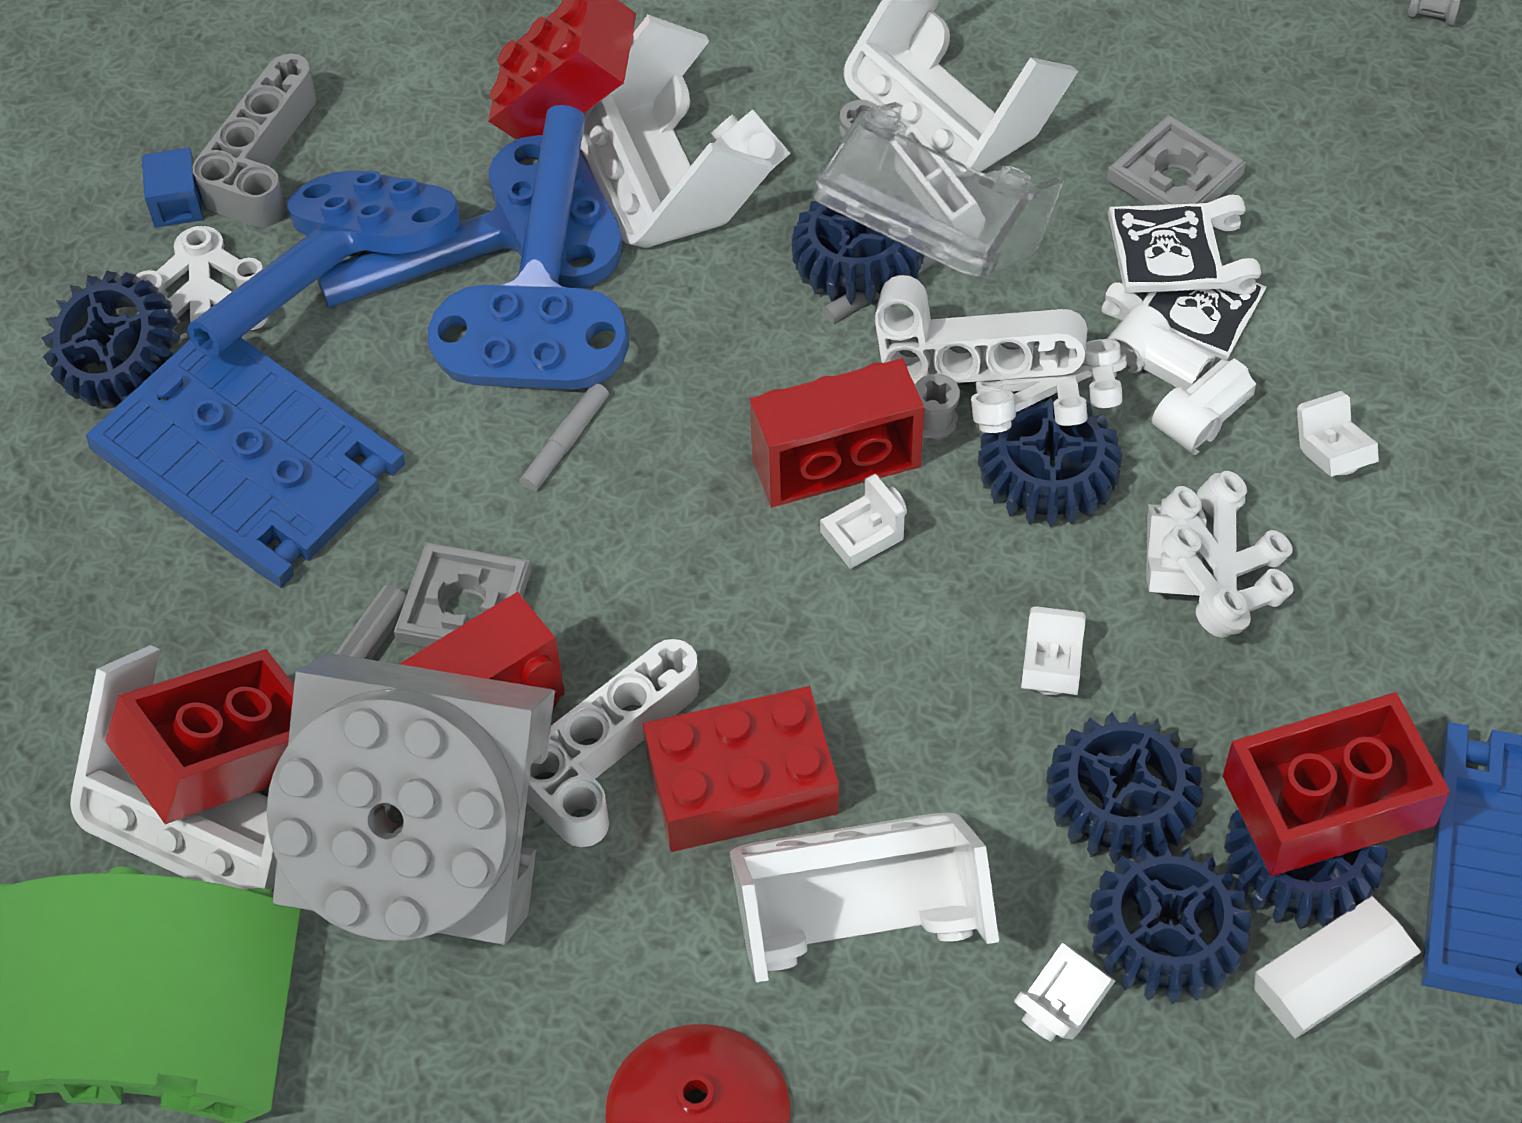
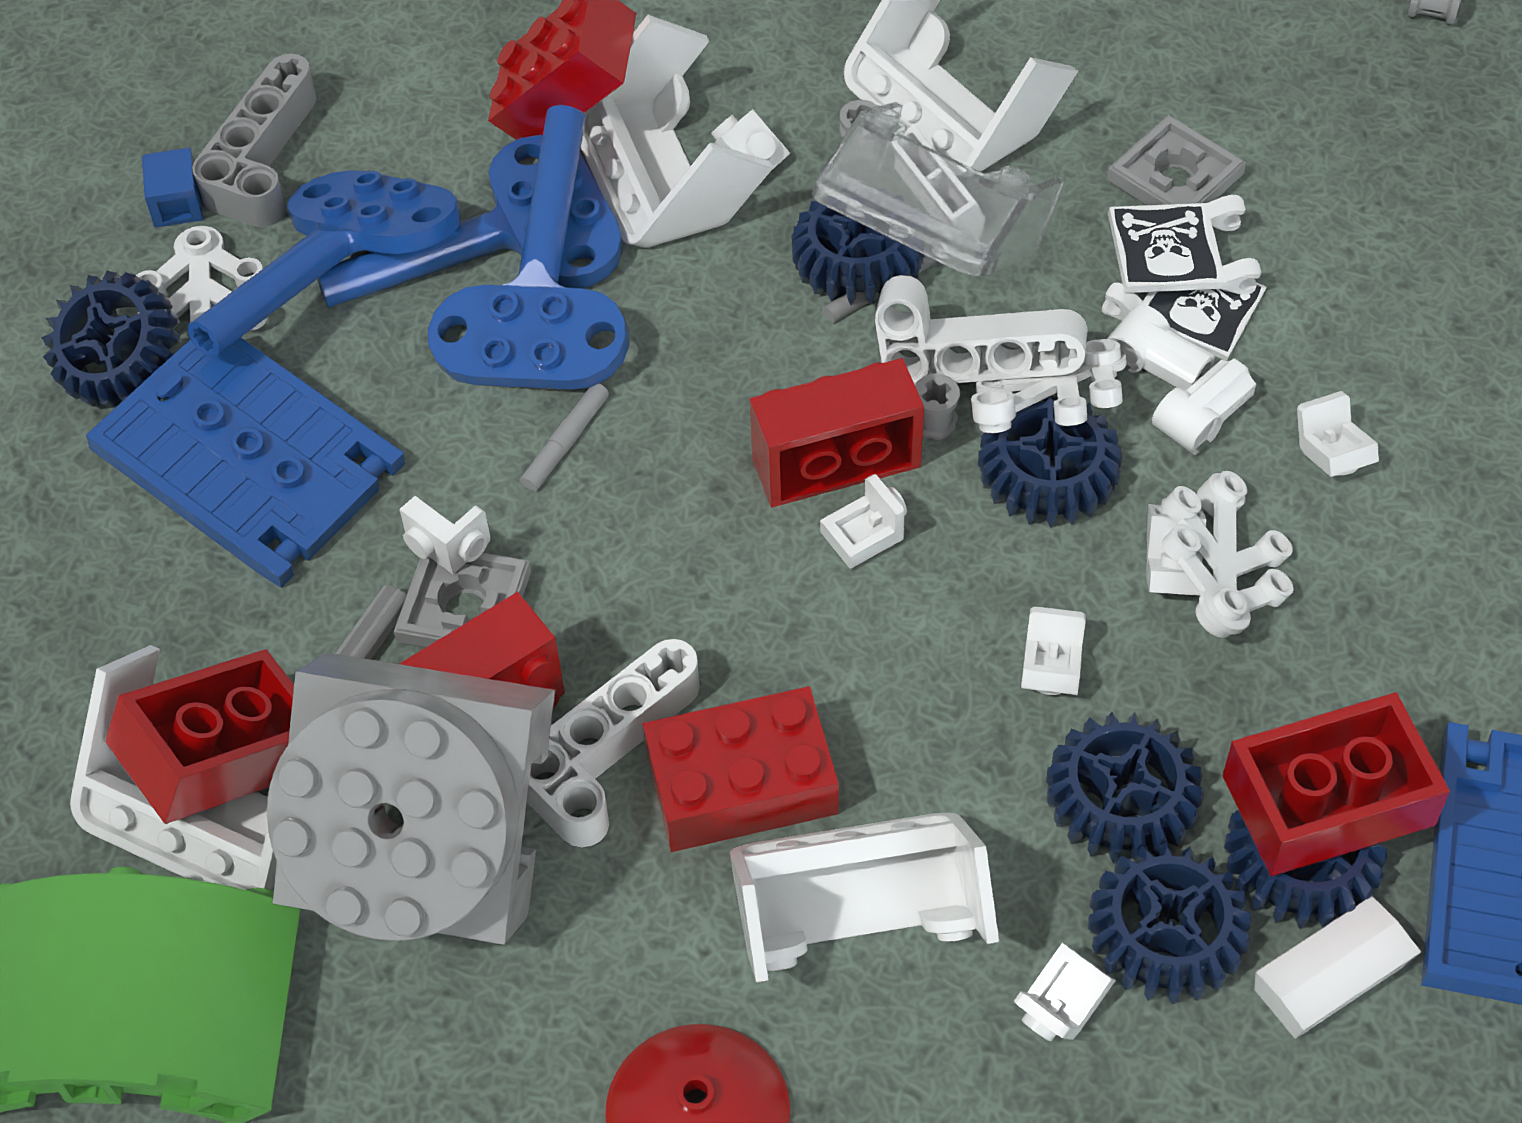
none -> white bracket [399,496,490,575]

